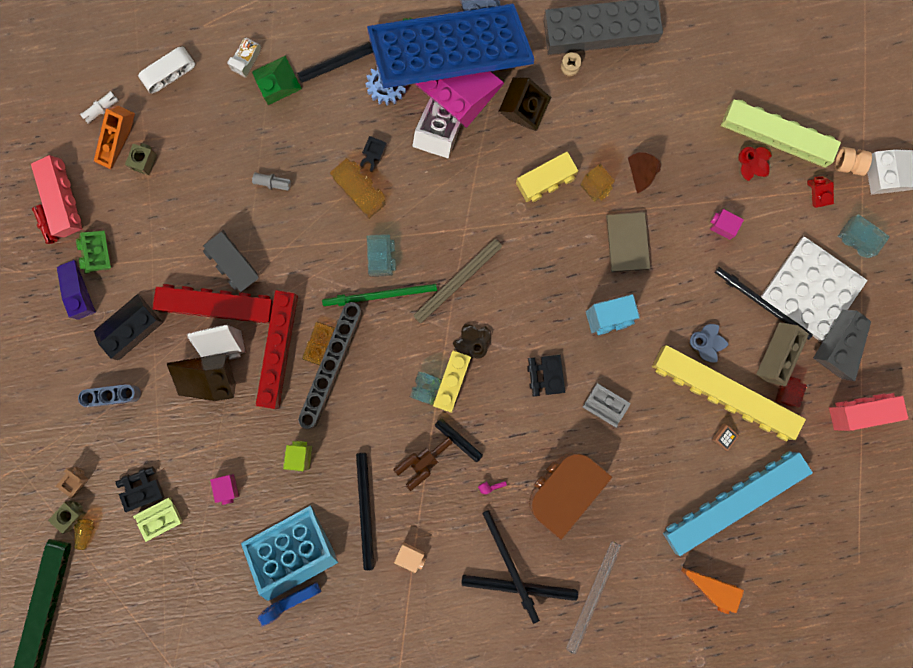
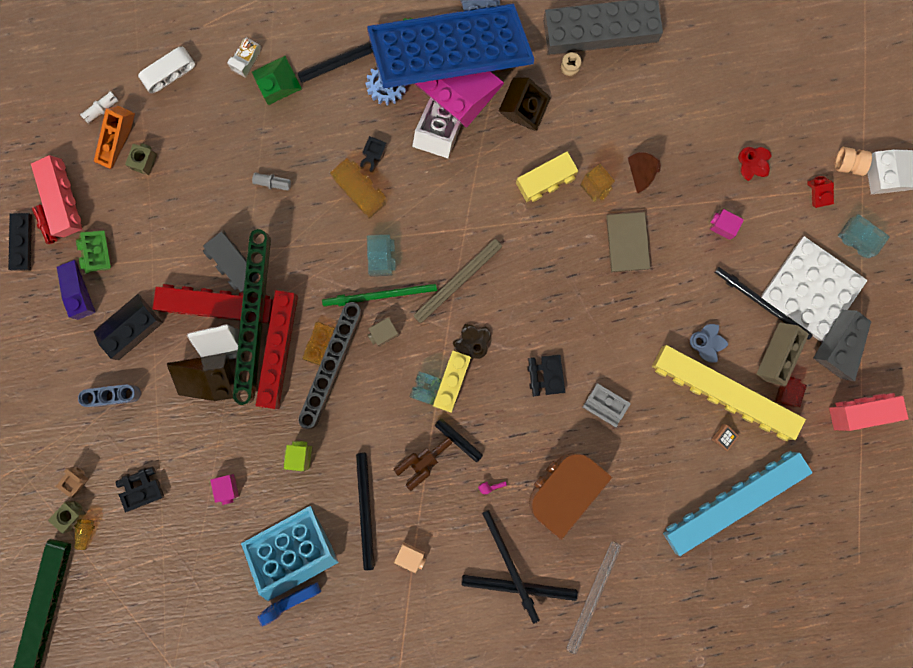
yellowish green plate [133,497,183,542] -> none
medium azure brick [586,295,639,335] -> none
orange slope [681,567,744,614] -> none
yellowish green brick [721,99,841,168] -> none
none -> black plate [8,213,32,271]
none -> dark green beam [233,229,271,405]
none -> dark tan brick [368,317,399,347]

